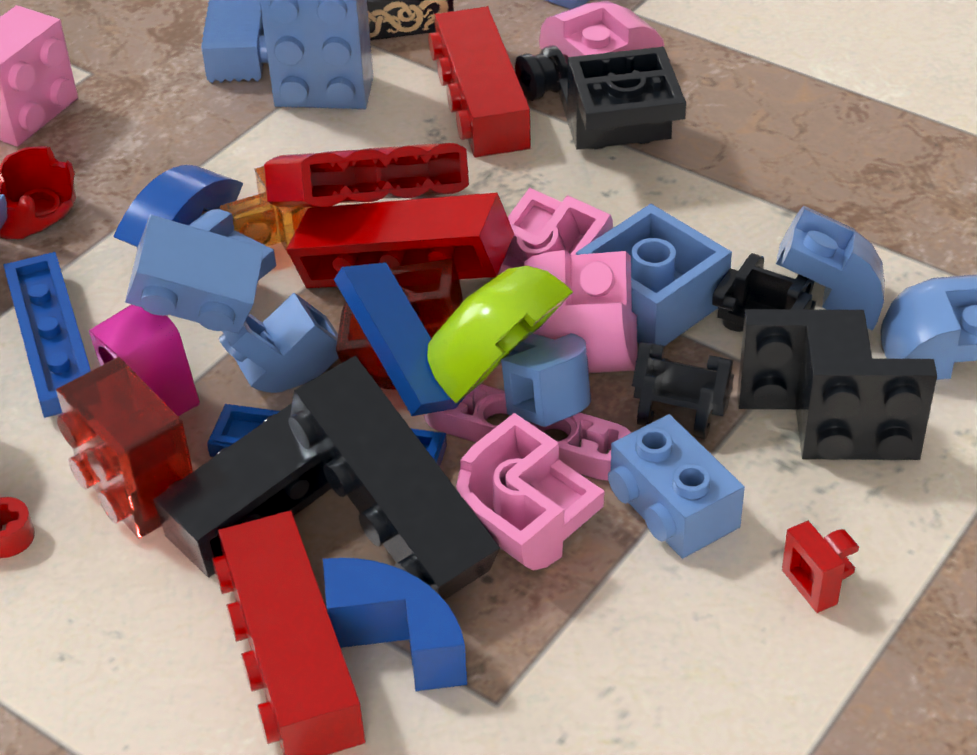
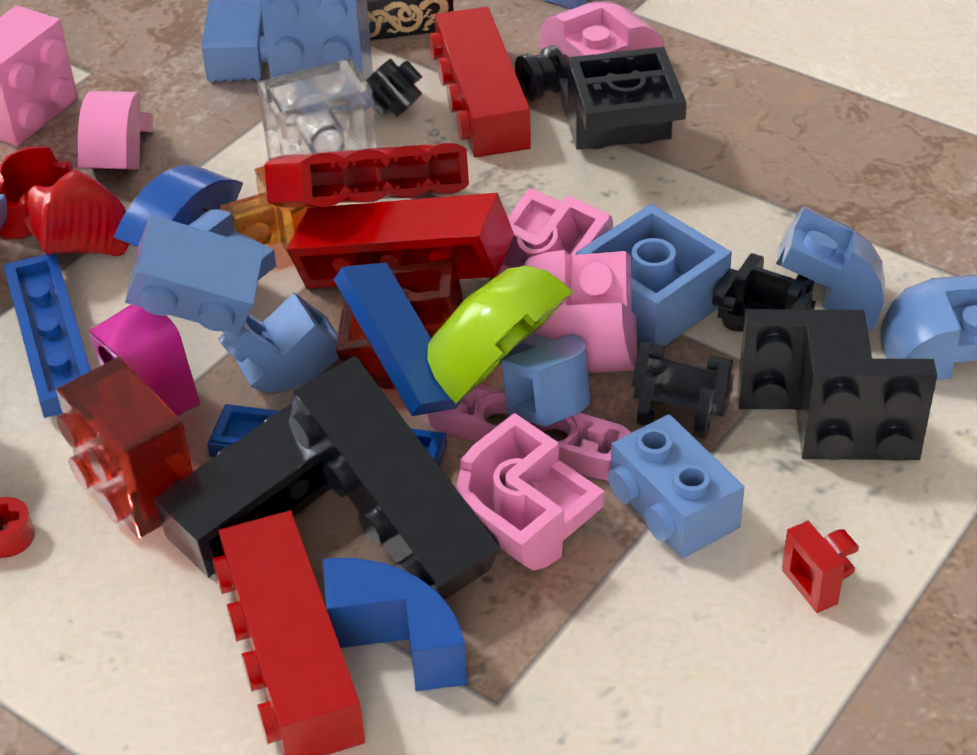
none -> red hair [24,169,130,257]
none -> bright pink brick [78,91,153,170]
none -> clear brick [257,58,377,161]
none -> black gear [365,58,423,117]

